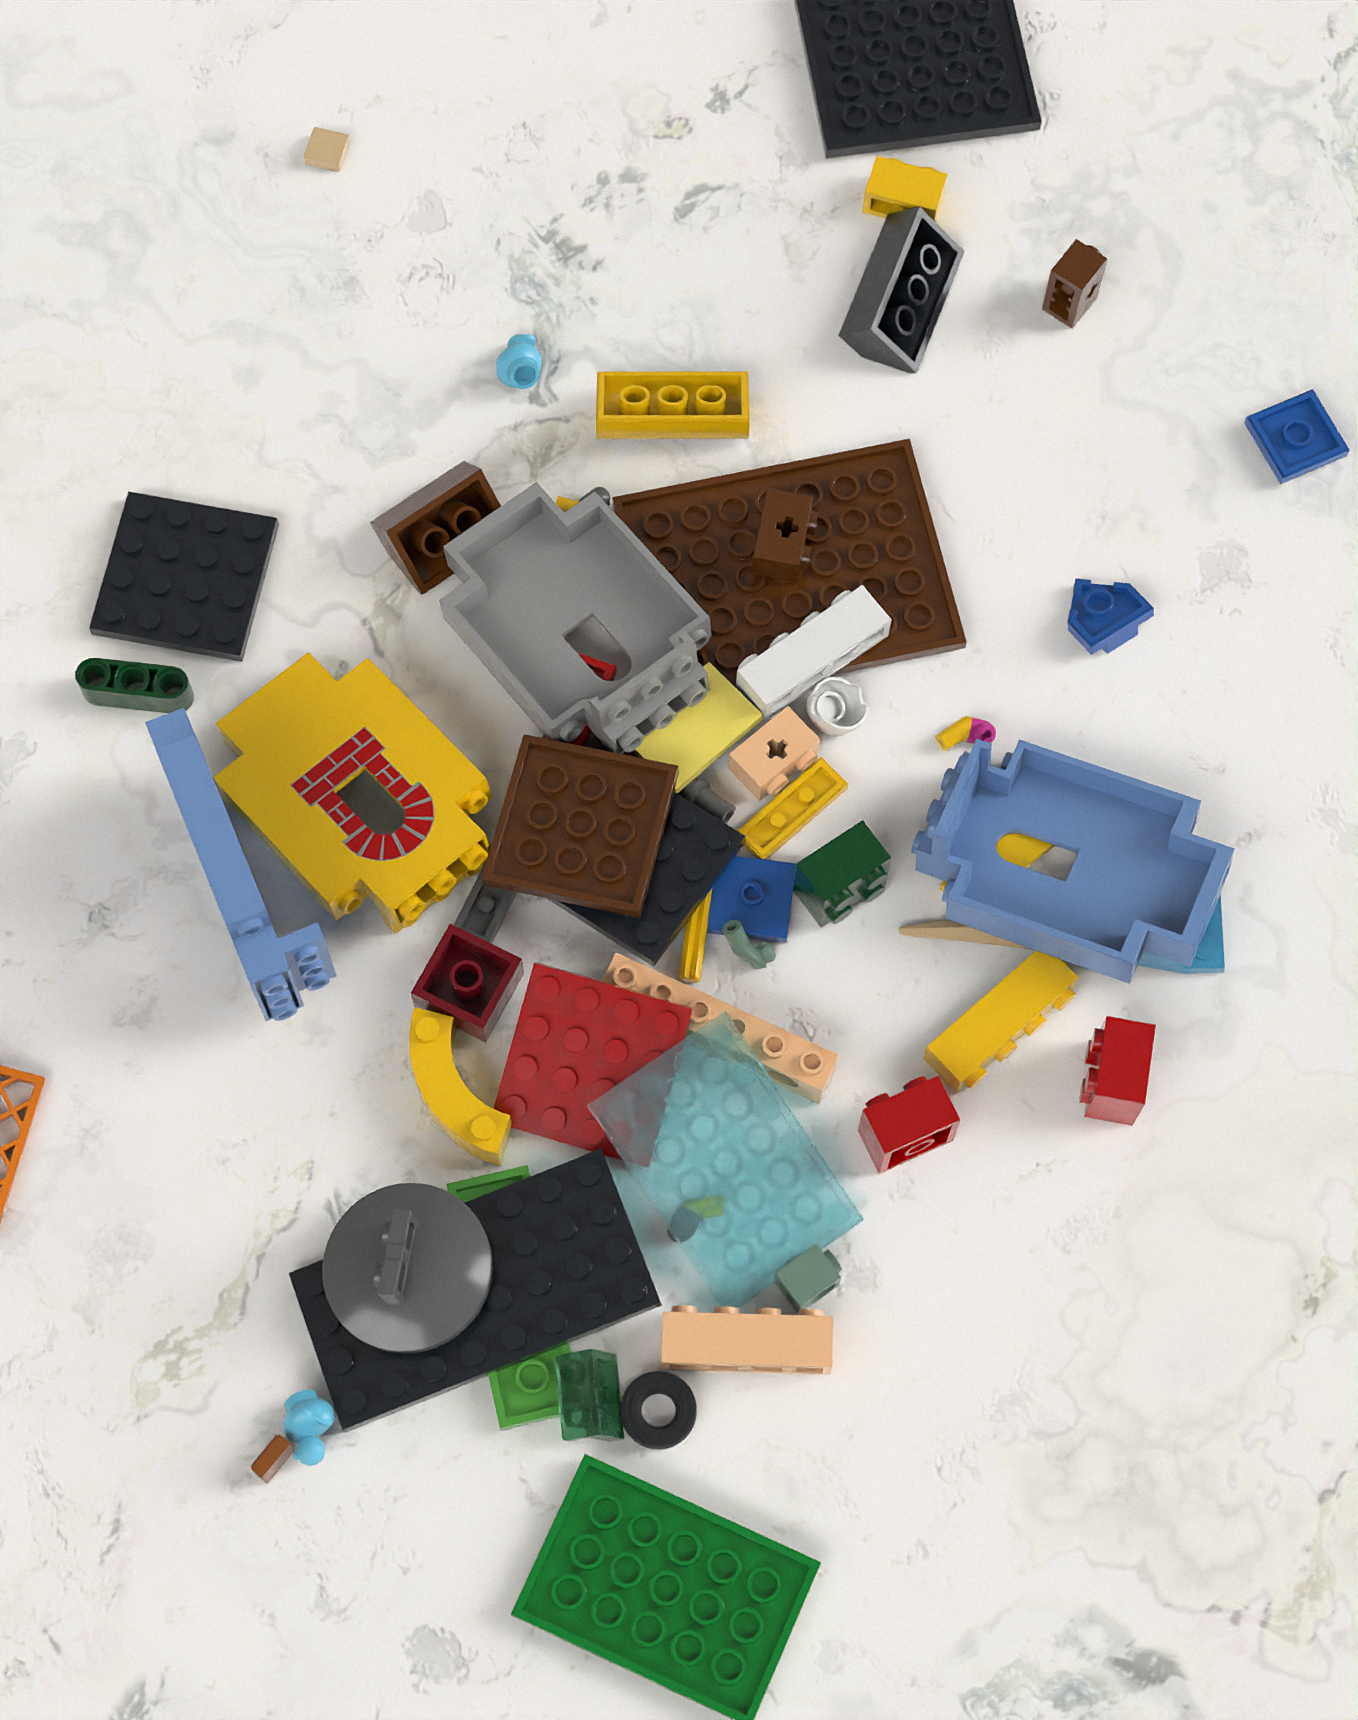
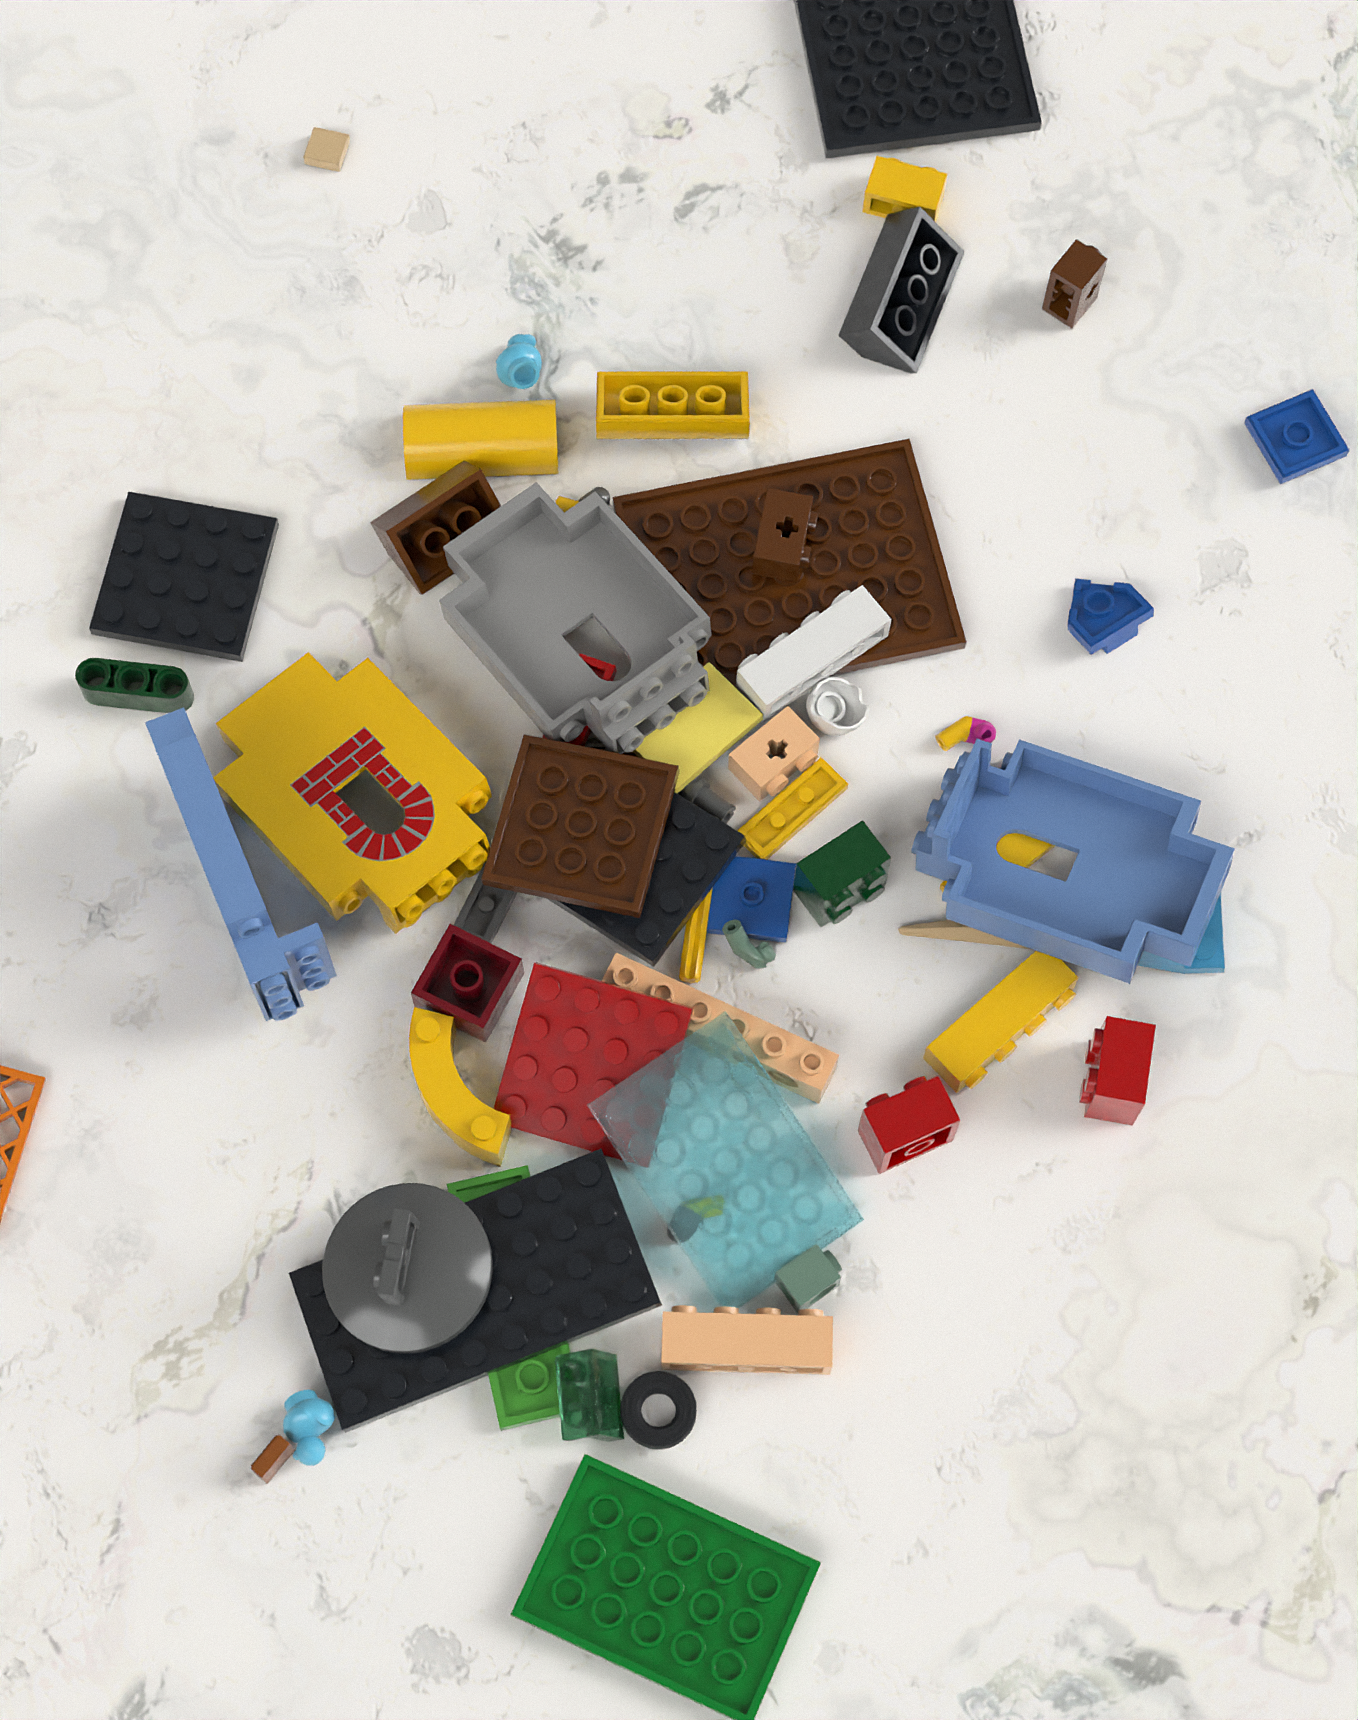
none -> yellow brick [403,399,559,480]

